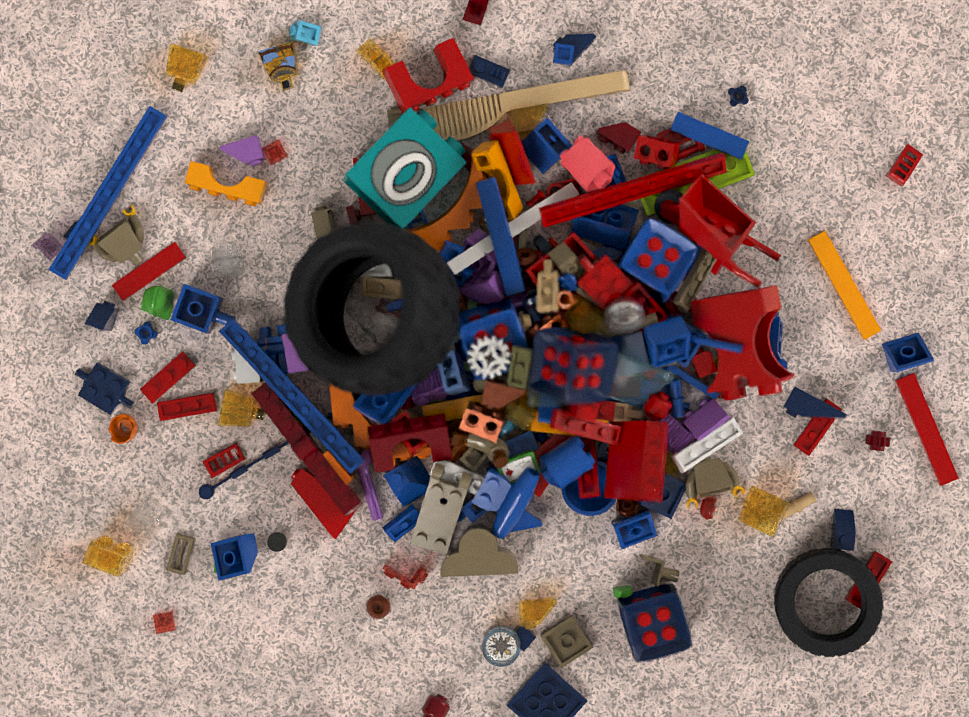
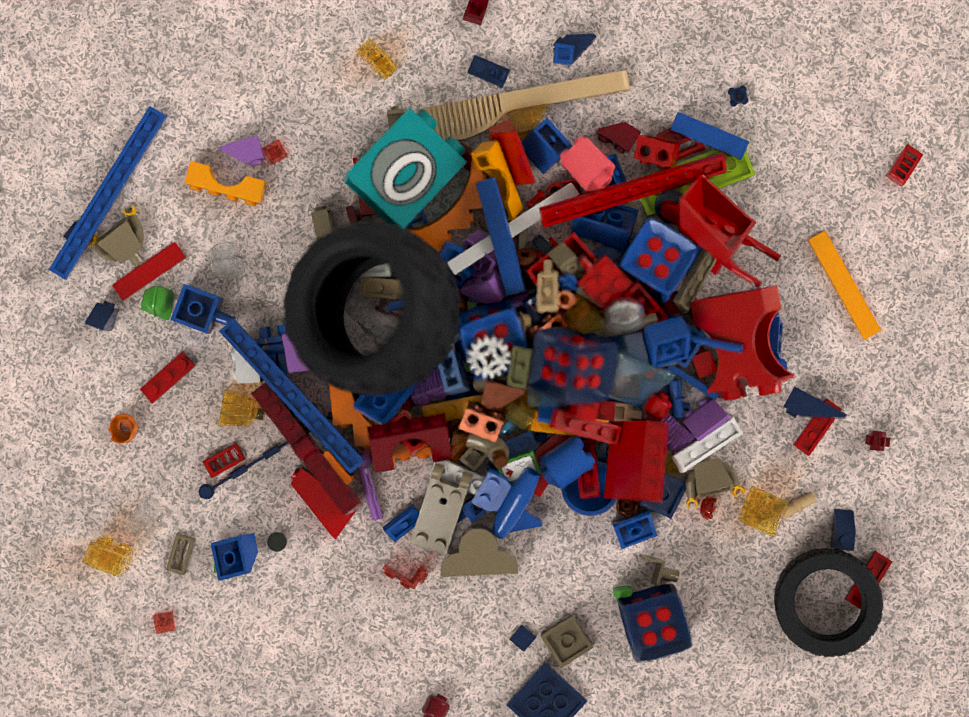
clear purple panel [32,232,63,261] -> none
dark blue plate [75,362,135,415] -> none
blue plate [135,322,158,344] -> none
red tile [157,392,217,421] -> none
clear yellow torso [166,43,208,93] -> none
torso [258,42,299,91] -> none
medium azure bracket [289,20,321,46] -> none
copper plate [367,595,390,619] -> none
red arch [382,37,474,114] -> none
blue slope [383,456,431,506] -> none
clear piece [482,626,521,667] -> none
clear yellow slope [518,597,557,629] -> none
blue slope [882,332,934,372] -> none
red tile [895,373,959,486] -> none

